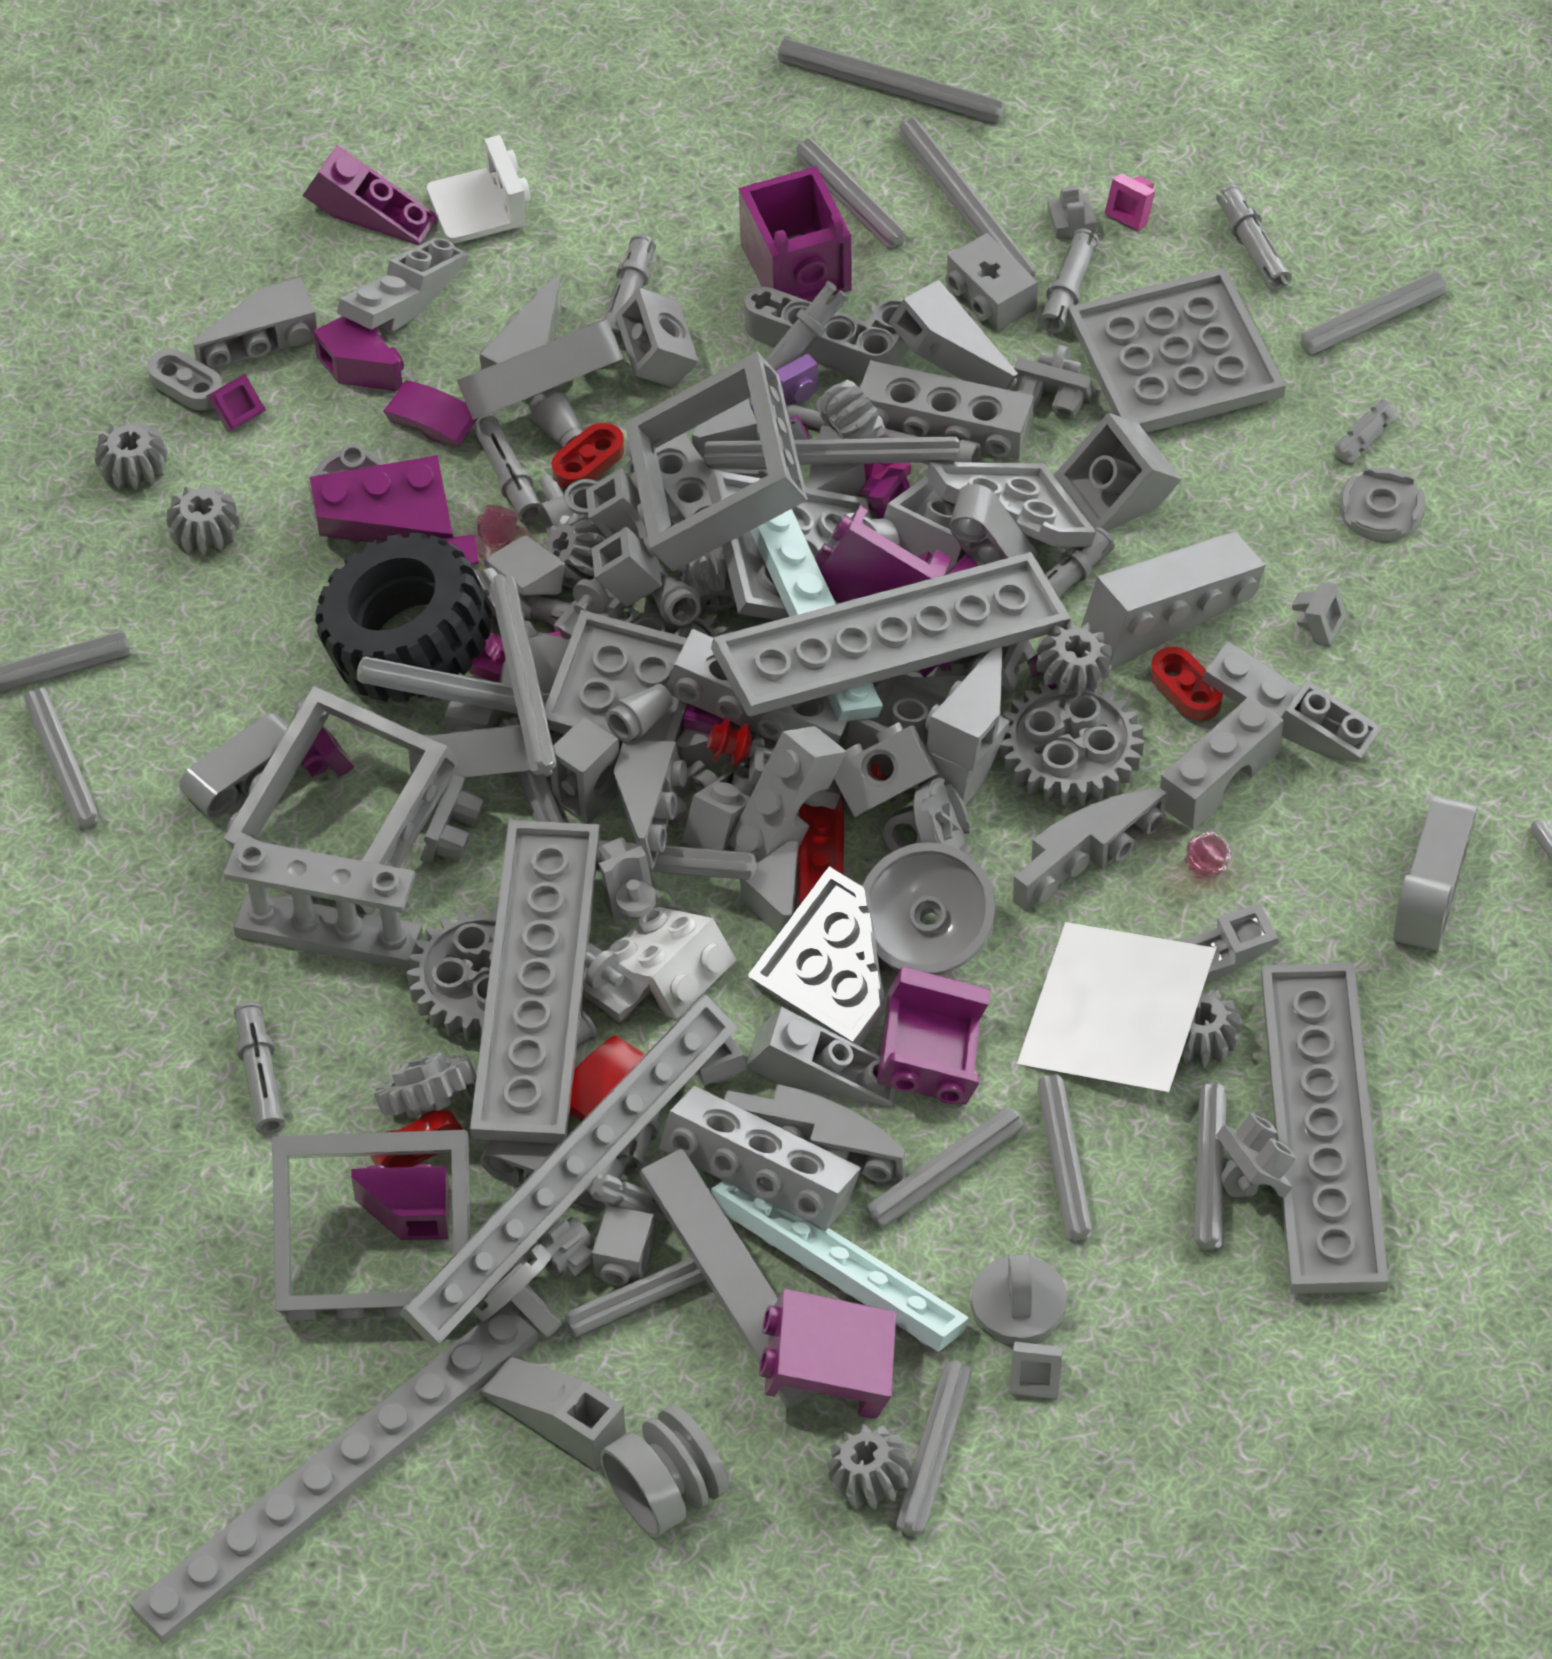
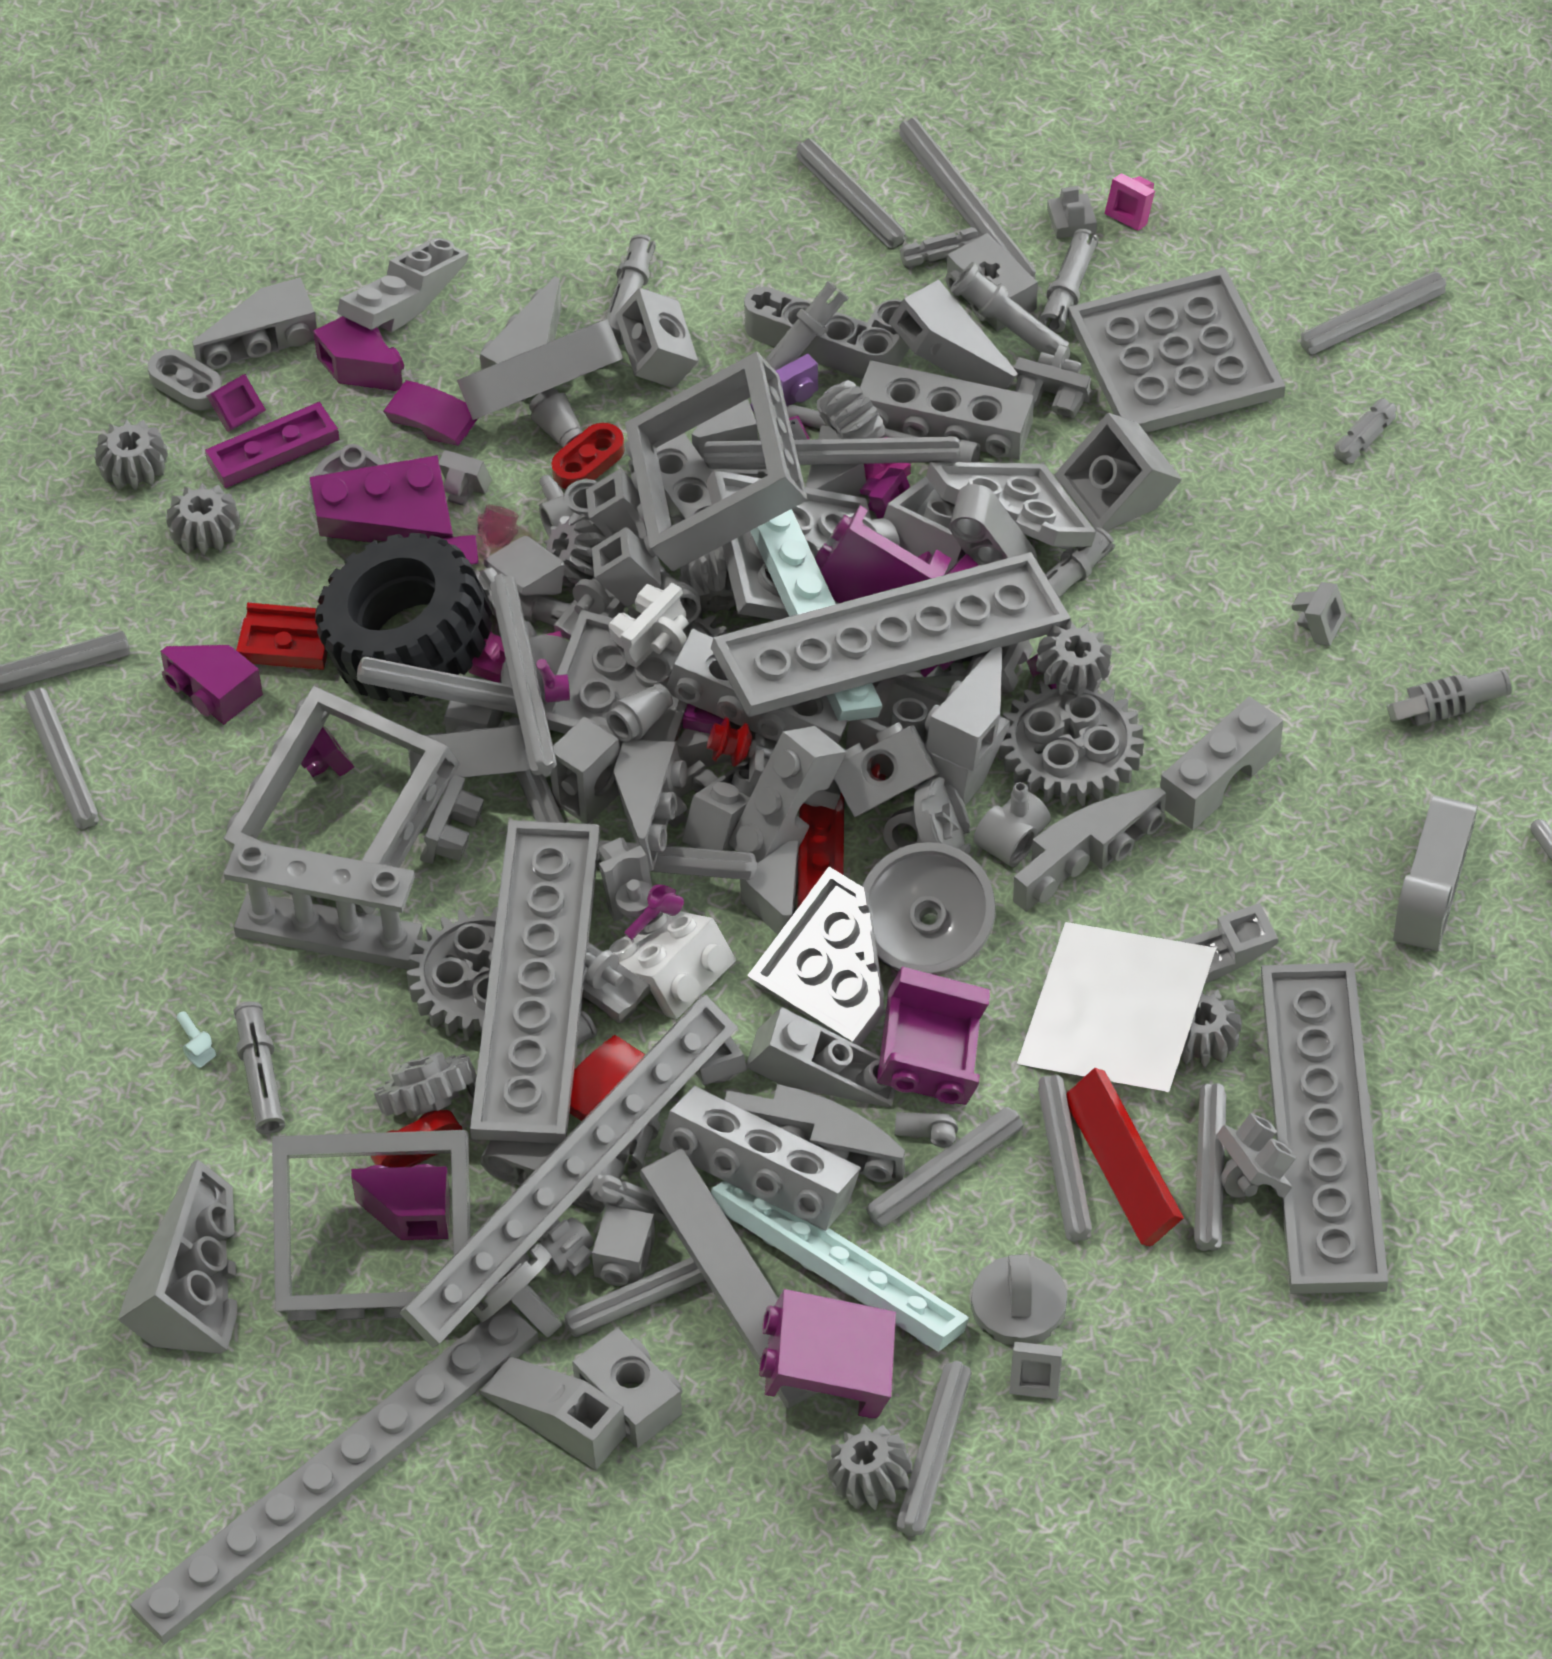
light grey beam [179,713,290,819] -> none
magenta slope [302,145,437,245] -> none
white bracket [426,135,531,244] -> none
light grey pin [473,416,541,523] -> none
light grey wheel [600,1404,729,1538] -> none
magenta container [739,166,852,302] -> none
light grey axle [778,38,1004,123] -> none
light grey wedge [1081,531,1266,671] -> none
red plate [1150,647,1223,721] -> none
clear pink plate [1184,831,1231,878] -> none
light grey slope [1201,641,1382,762] -> none
light grey pin [1216,184,1292,291] -> none
light grey tile [1339,467,1425,541] -> none
none -> light grey wedge [118,1159,237,1354]
none -> magenta slope [160,645,263,725]
none -> light aqua hand [177,1011,216,1068]
none -> magenta plate [205,401,340,489]
none -> red plate [236,602,328,670]
none -> light grey tile [439,450,492,506]
none -> magenta hand [536,659,570,703]
none -> light grey brick [572,1327,683,1448]
none -> white hips [608,582,689,668]
none -> magenta hand [624,884,684,940]
none -> light grey arm [895,1112,959,1148]
none -> light grey axle [900,227,979,268]
none -> light grey pin [950,262,1069,355]
none -> light grey piece [973,782,1051,867]
none -> red tile [1066,1067,1184,1247]
none -> light grey hinge [1386,669,1512,726]

